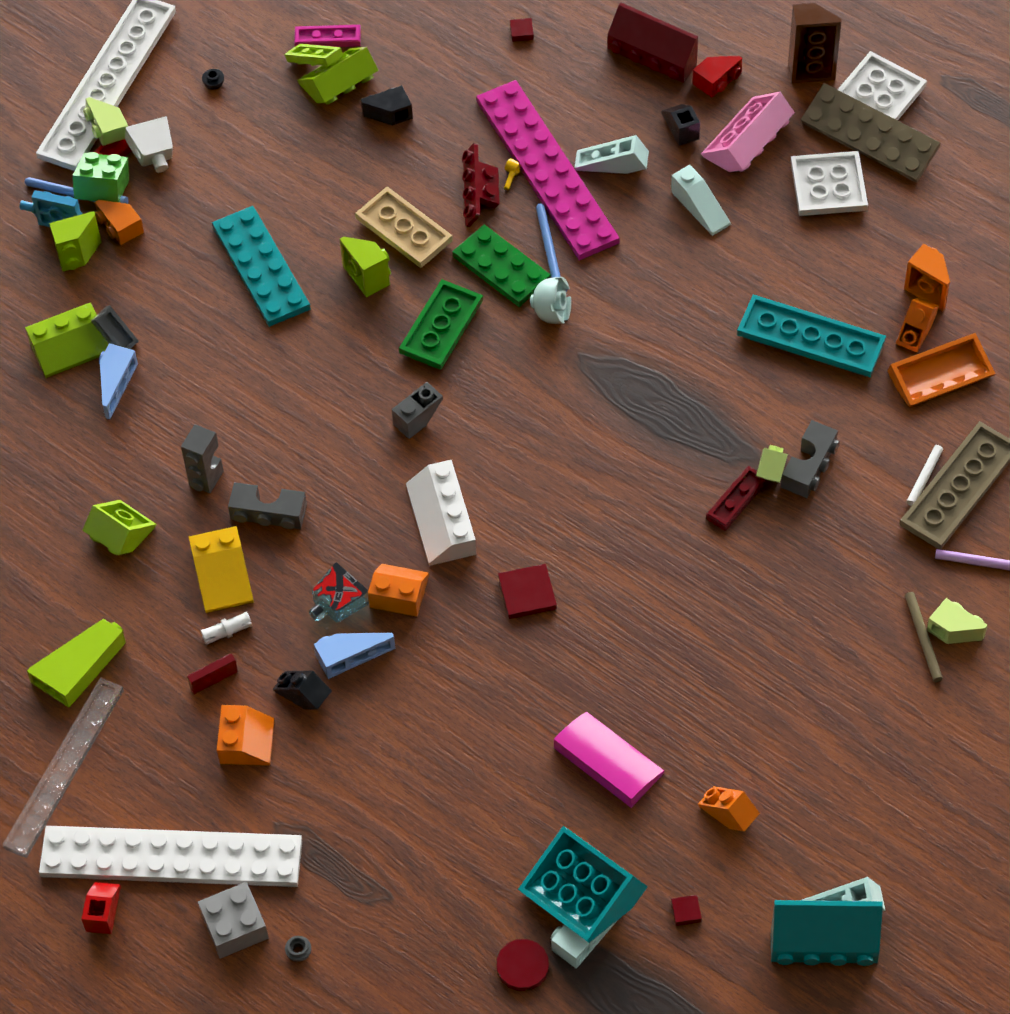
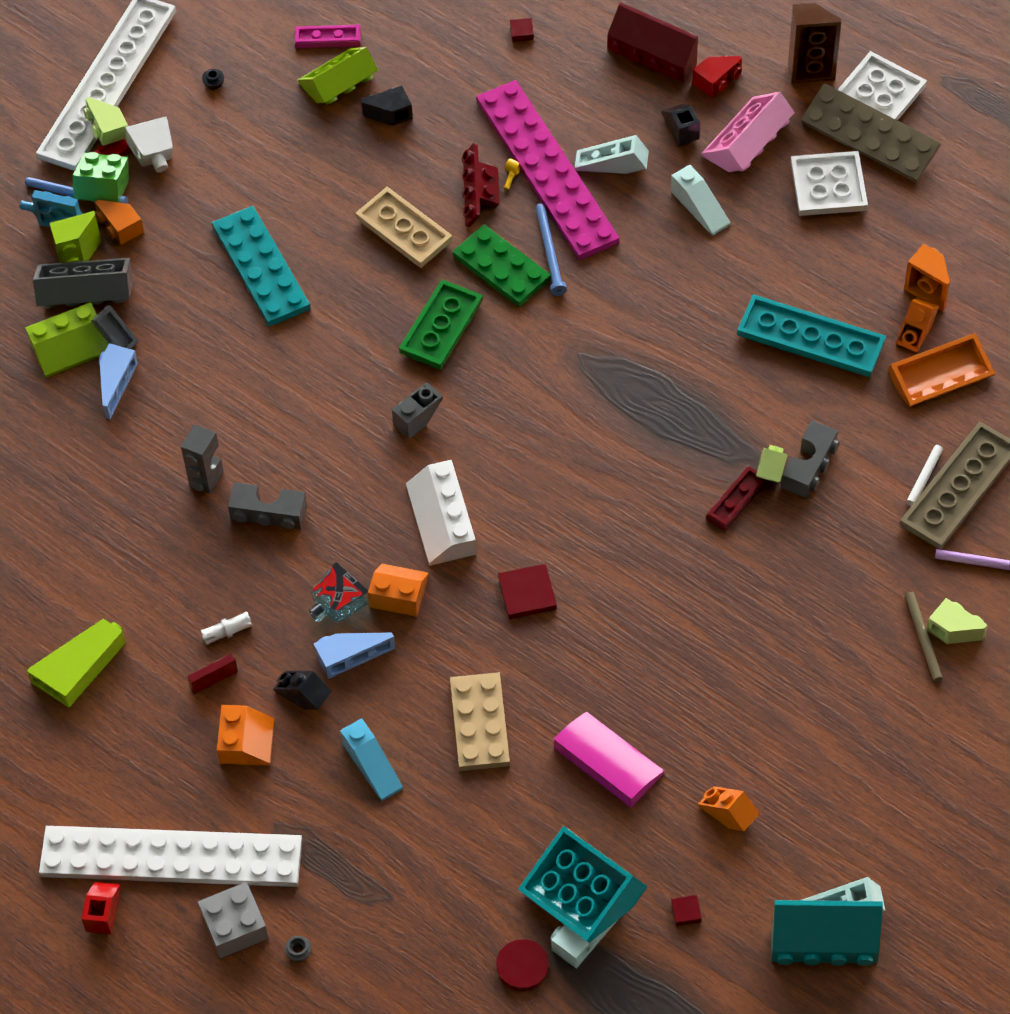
clear plate [2,677,124,858] -> none
lime slope [82,500,156,555] -> none
yellow slope [189,526,254,613] -> none
lime plate [284,44,343,67] -> none
lime slope [340,237,391,297] -> none
light aqua cylinder [530,277,571,324] -> none
none -> dark grey brick [33,258,133,308]
none -> medium azure slope [340,718,403,802]
none -> tan plate [450,672,510,771]

